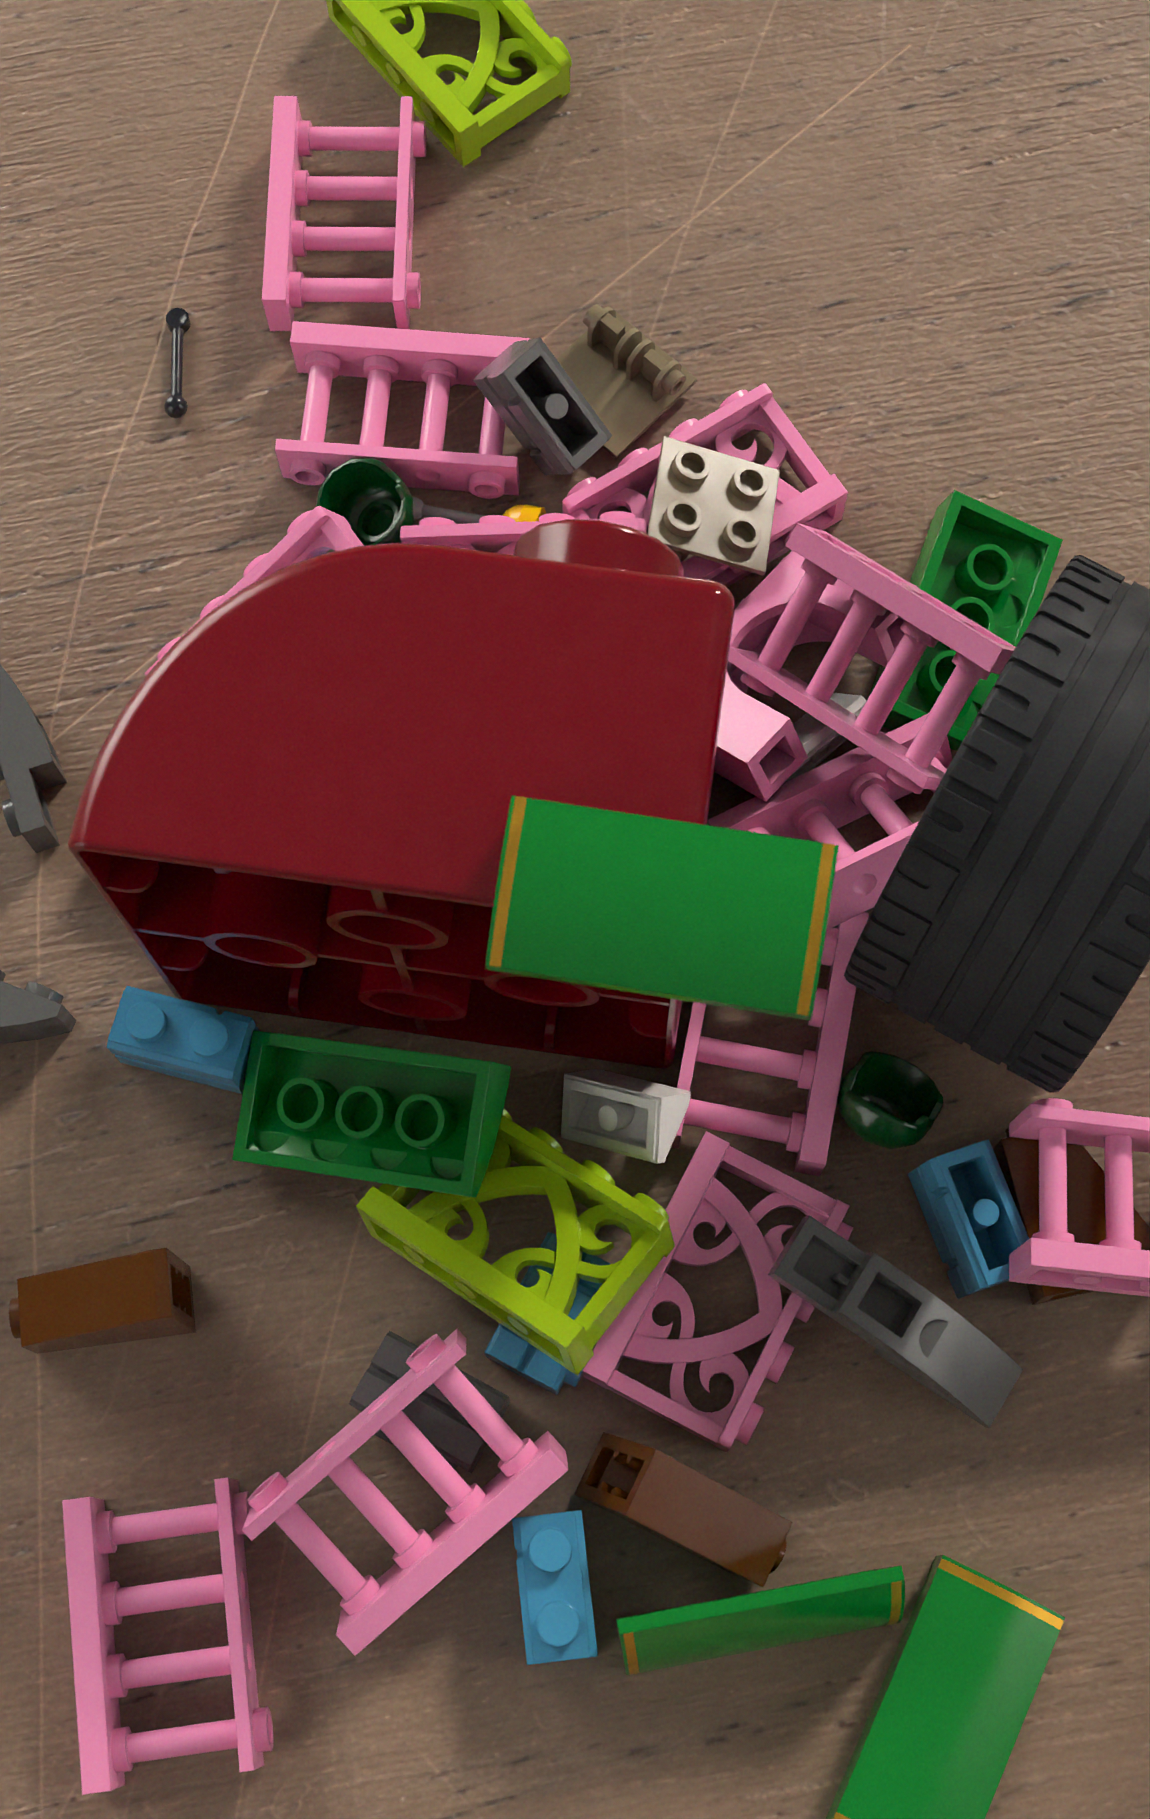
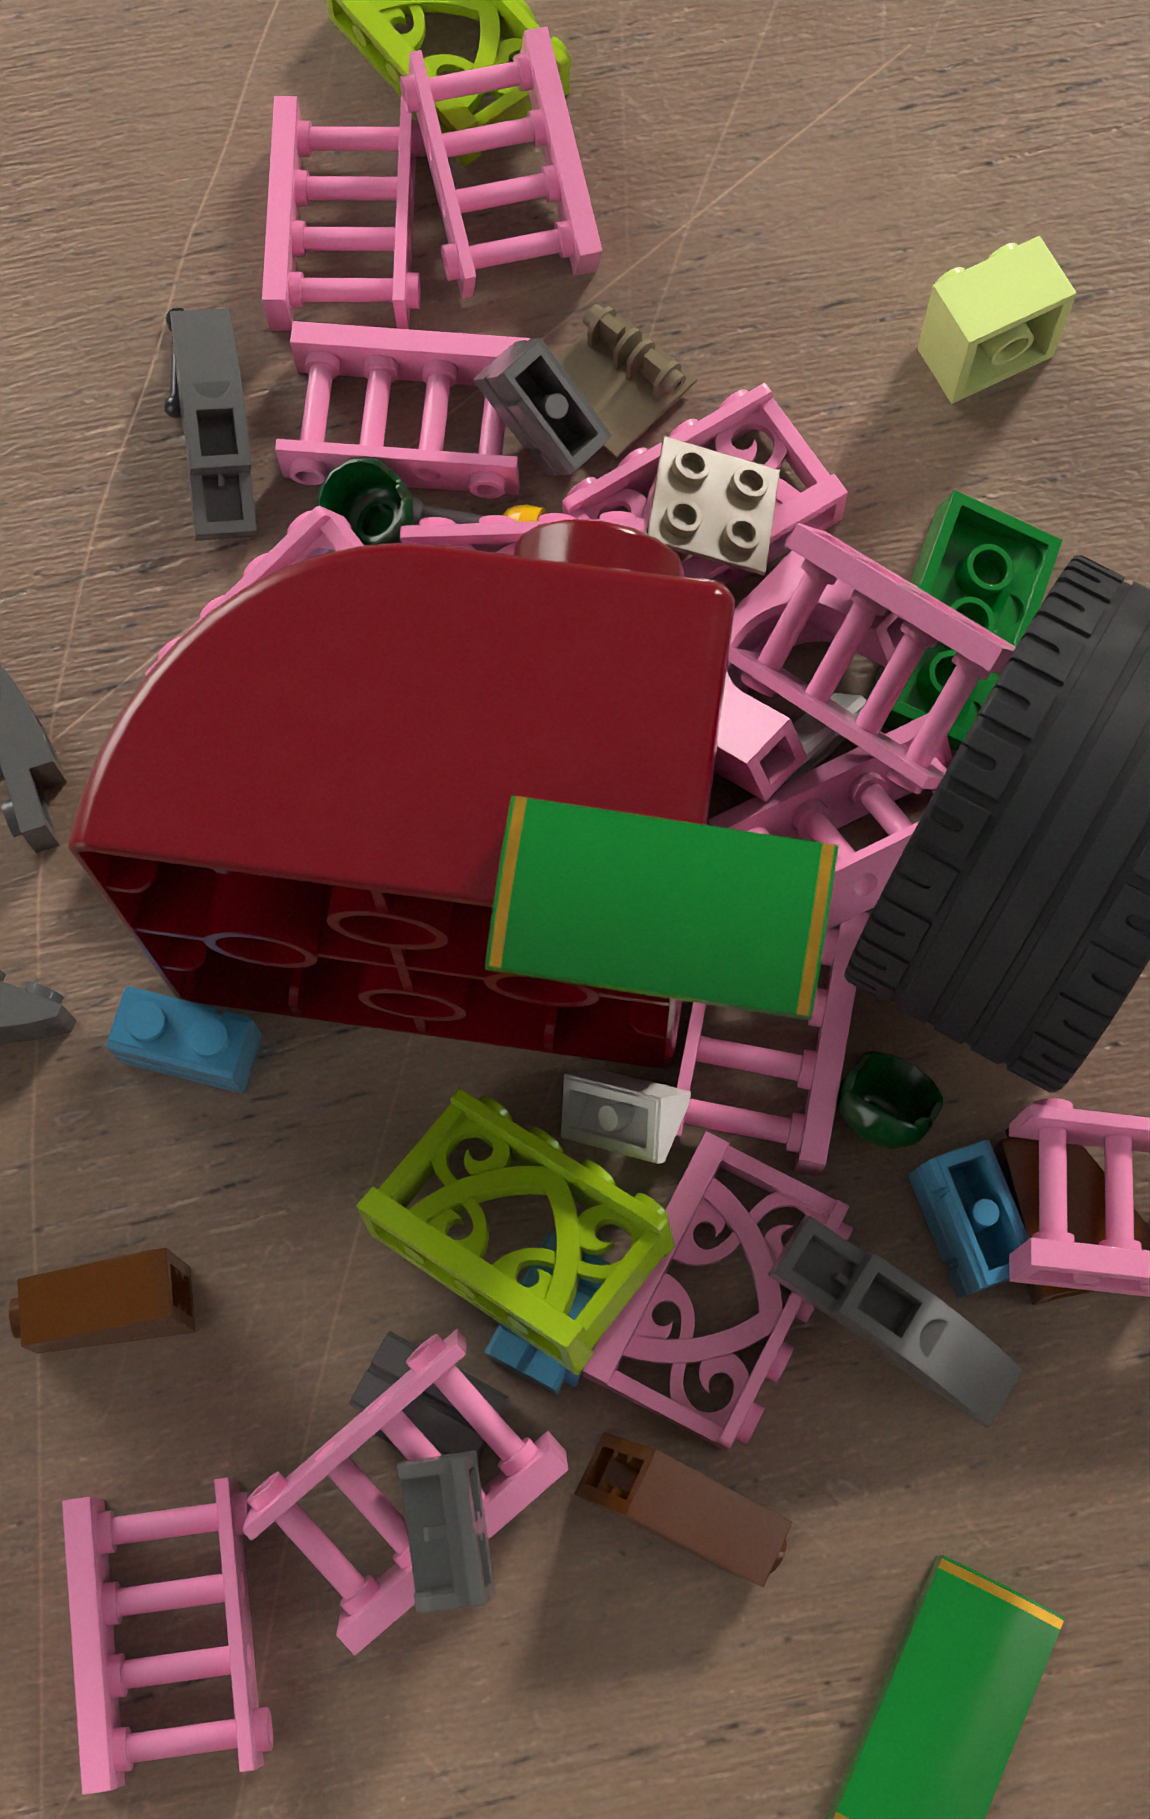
green slope [232,1030,511,1198] -> none
dark azure brick [512,1510,598,1665] -> none
green slope [616,1565,905,1675] -> none
none -> dark grey slope [170,308,257,541]
none -> dark grey hinge [397,1450,496,1613]
none -> bright pink fence [400,26,603,299]
none -> yellowish green brick [917,236,1076,404]

